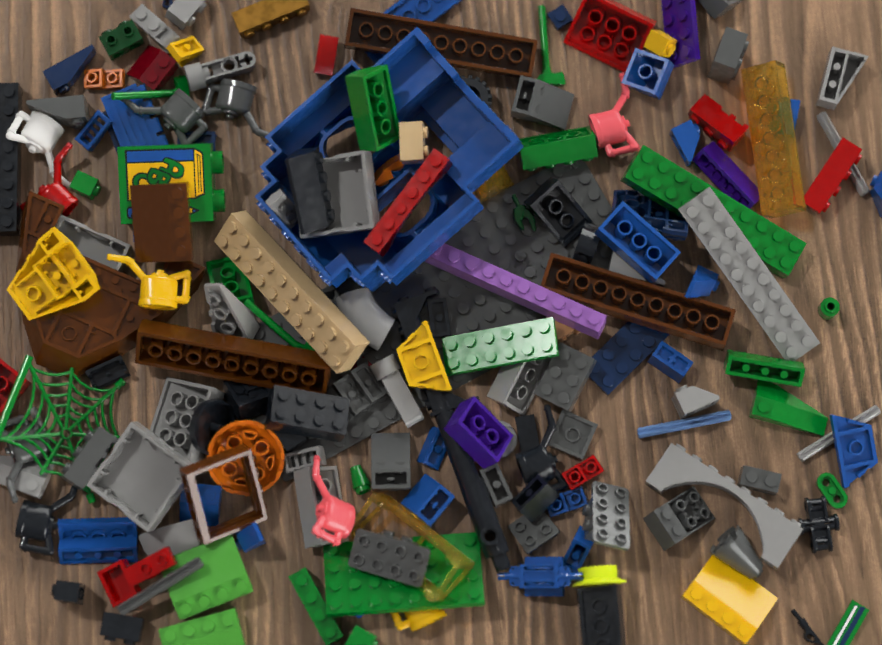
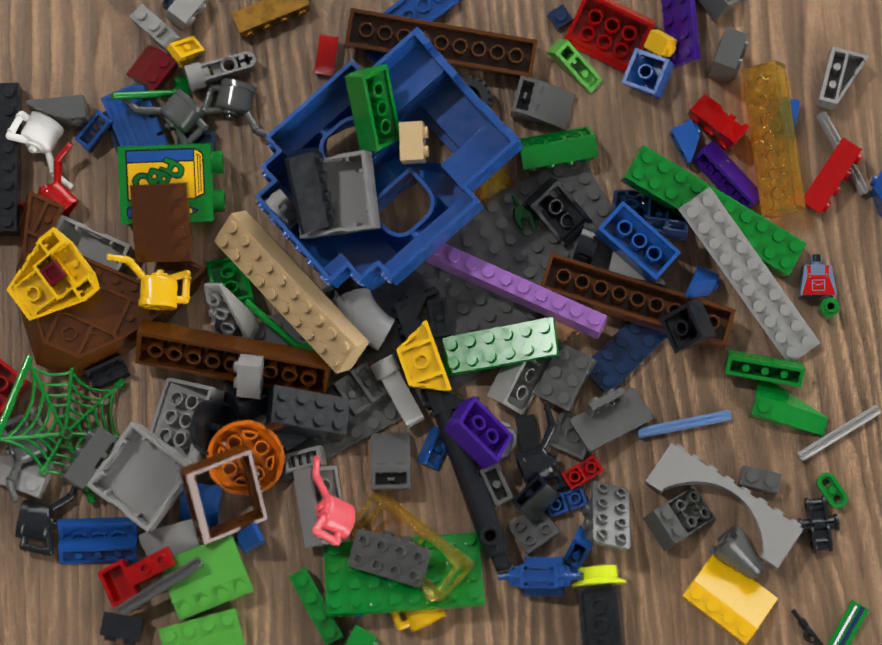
dark blue slope [42,45,97,95] -> none
black brick [51,580,86,605] -> none
green brick [69,170,101,200] -> none
orange slope [84,68,125,90] -> none
dark green brick [99,20,145,61] -> none
green cone [350,465,371,495] -> none
red arch [364,148,453,257] -> none
orange slope [374,153,405,186] -> none
blue slope [400,474,455,528] -> none
green piece [536,5,565,86] -> none
coral piece [588,72,640,158] -> none
blue hinge [647,341,694,383] -> none
light grey slope [671,385,720,419] -> none
blue wing [829,414,878,488] -> none
none -> dark red tile [40,259,68,287]
none -> light grey brick [234,354,264,399]
none -> bright green slope [546,39,603,94]
none -> dark grey bracket [570,387,653,452]
none -> black slope [660,300,717,354]
none -> torso [798,254,837,298]

